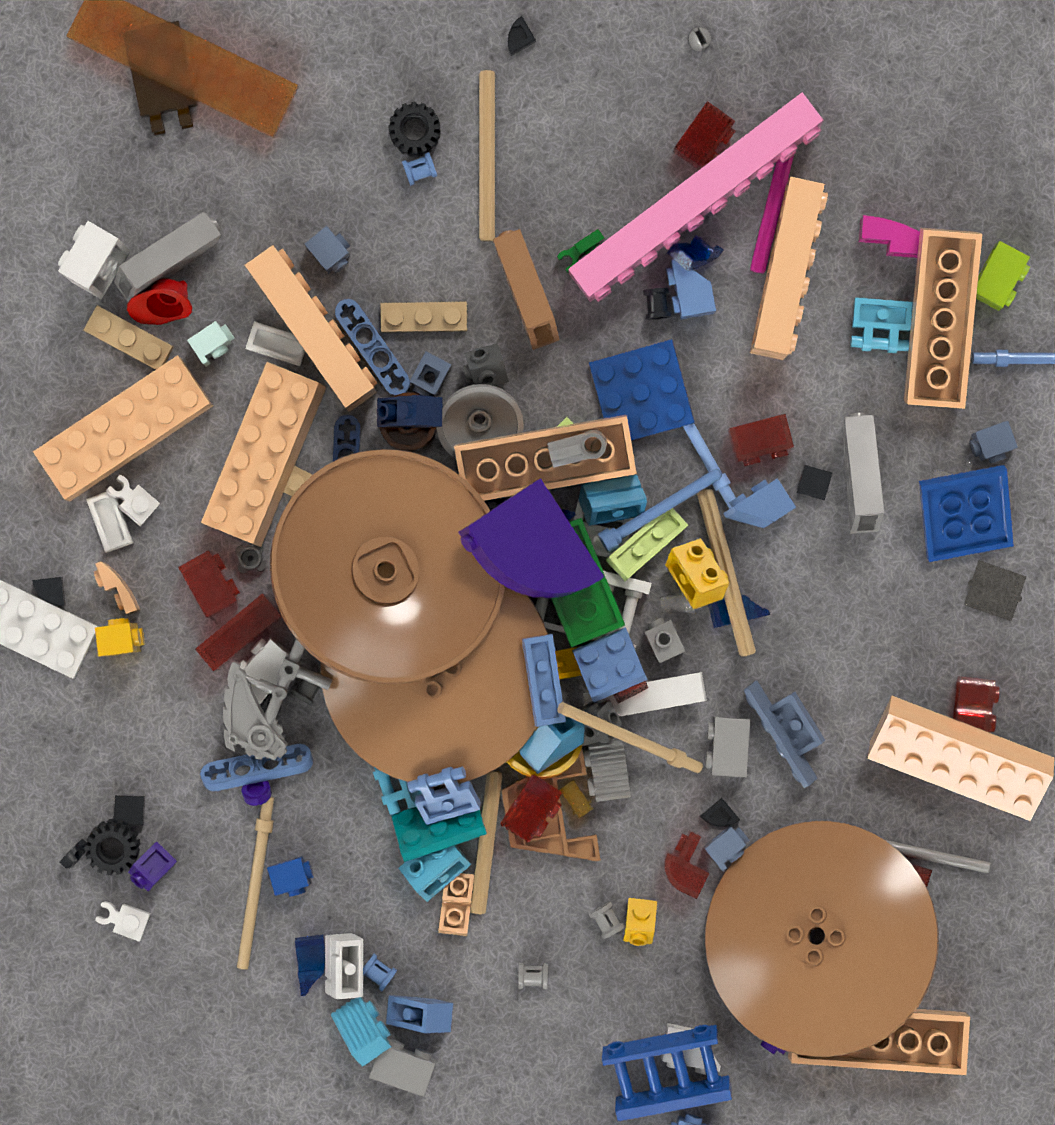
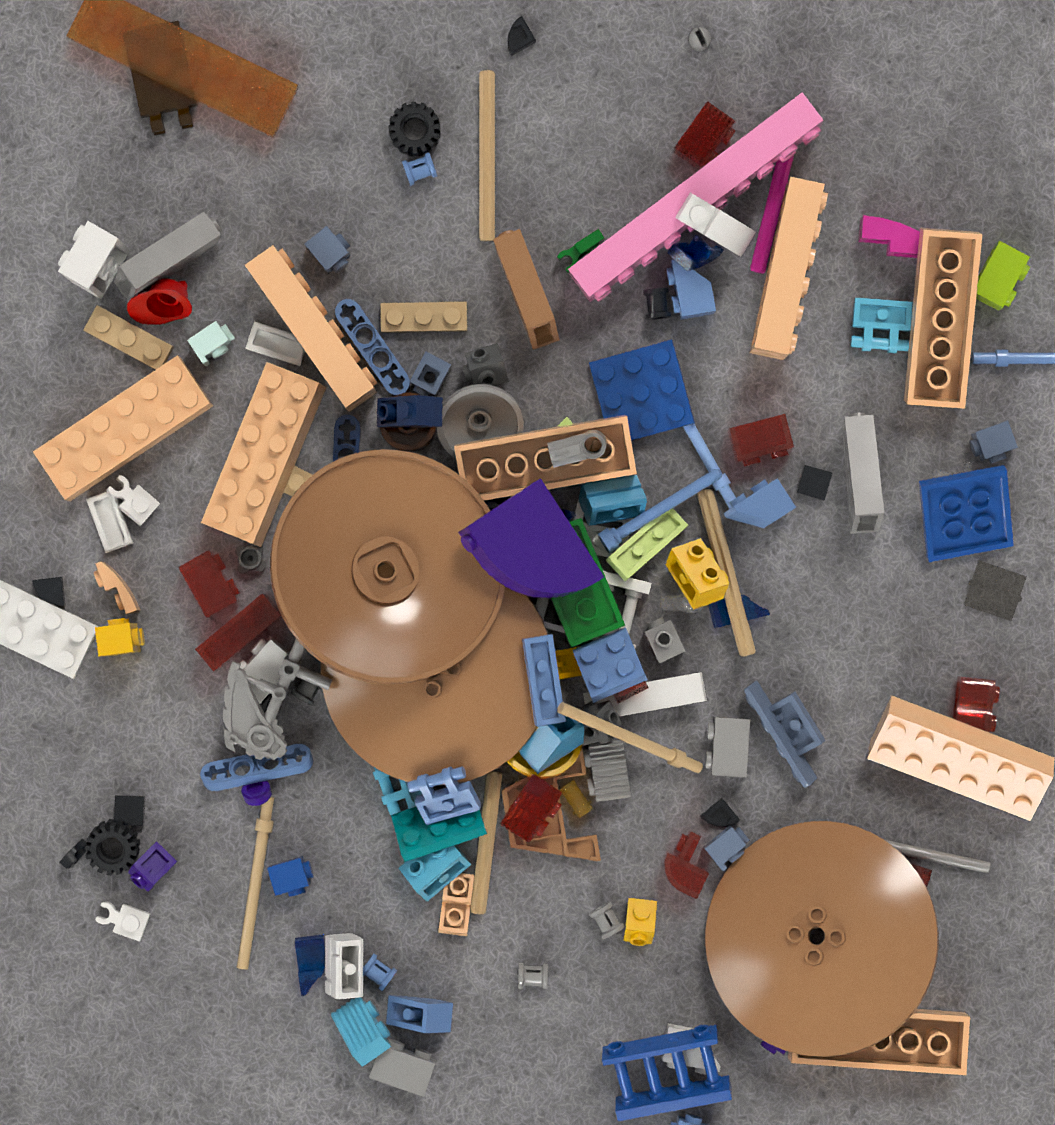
none -> white arch [675,192,756,257]

